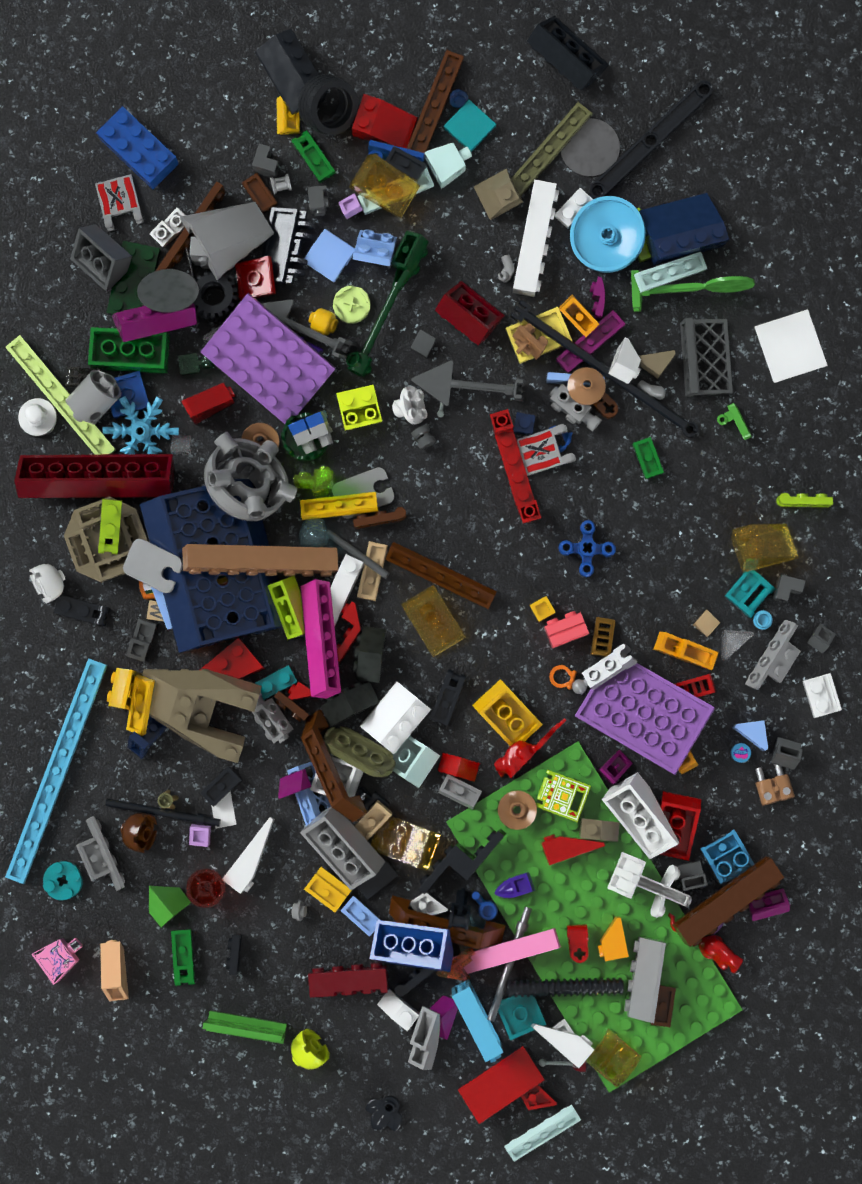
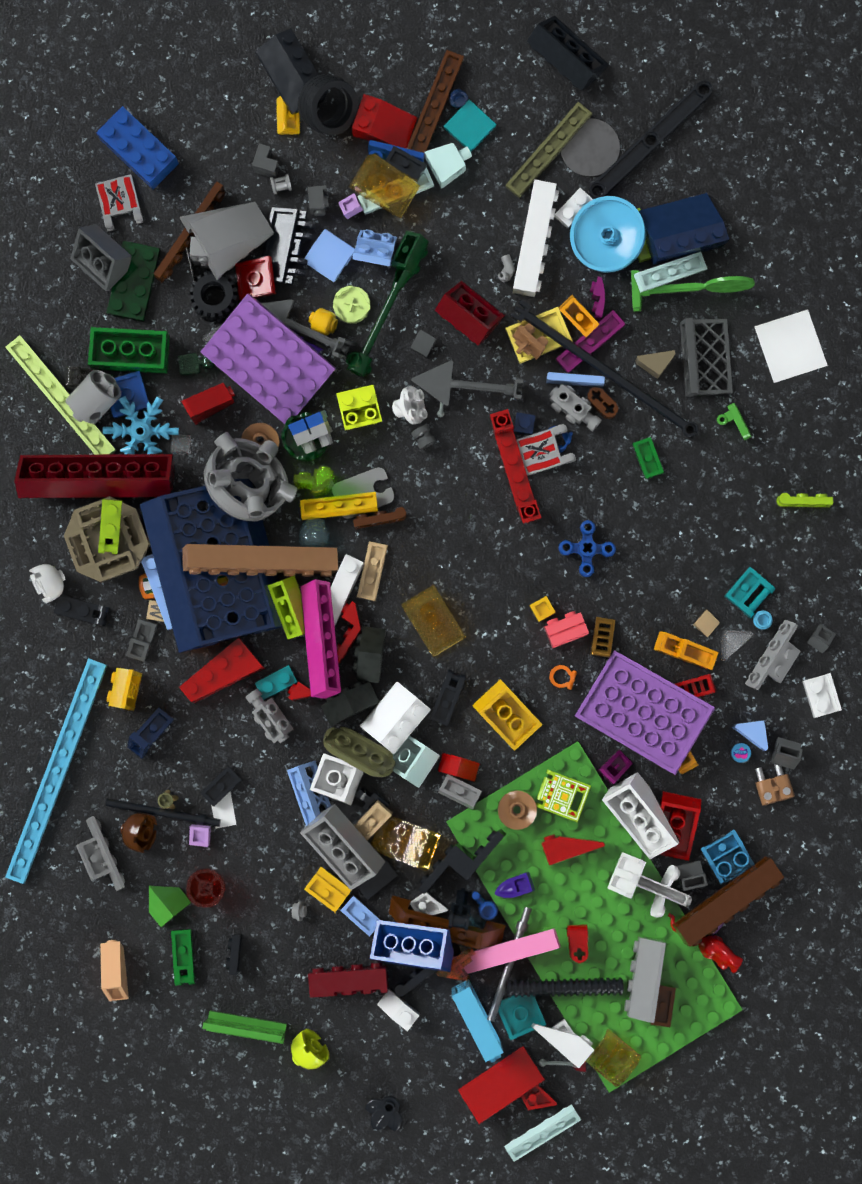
white plate [18,398,57,436] -> none
bright pink torso [32,938,83,985] -> none
teal plate [43,861,83,900] -> none
magenta slope [112,303,197,342] -> none
light grey piece [123,539,183,593] -> none
yellow tile [126,675,155,736] -> none
flat silver sticker [137,269,199,312] -> none
dark tan wedge [142,669,262,763] -> none
white slope [150,208,186,247] -> none
white slope [222,817,274,894] -> none
reddish brown tile [242,173,278,214] -> none
reddish brown plate [274,691,310,722] -> none
magenta slope [278,769,311,799] -> none
green plate [291,130,335,183] -> none
reddish brown slope [301,710,367,822] -> none
dark grey bar [325,530,390,579] -> none
reddish brown plate [385,542,497,609] -> none
light grey slope [408,1006,440,1070] -> none
magenta slope [429,995,458,1040] -> none
dark tan slope [474,169,523,220] -> none
red animal [494,718,566,779] -> none
medium nougat dish [567,367,606,405] -> none
plate [572,644,637,694] -> none
dark tan slope [579,818,620,842] -> none
light orange slope [598,916,629,961] -> none
white slope [608,337,641,384] -> none
light grey arm [638,380,666,400] -> none
clear yellow slope [731,524,799,573] -> none
magenta slope [748,888,790,921] -> none
dark grey piece [772,575,805,603] -> none

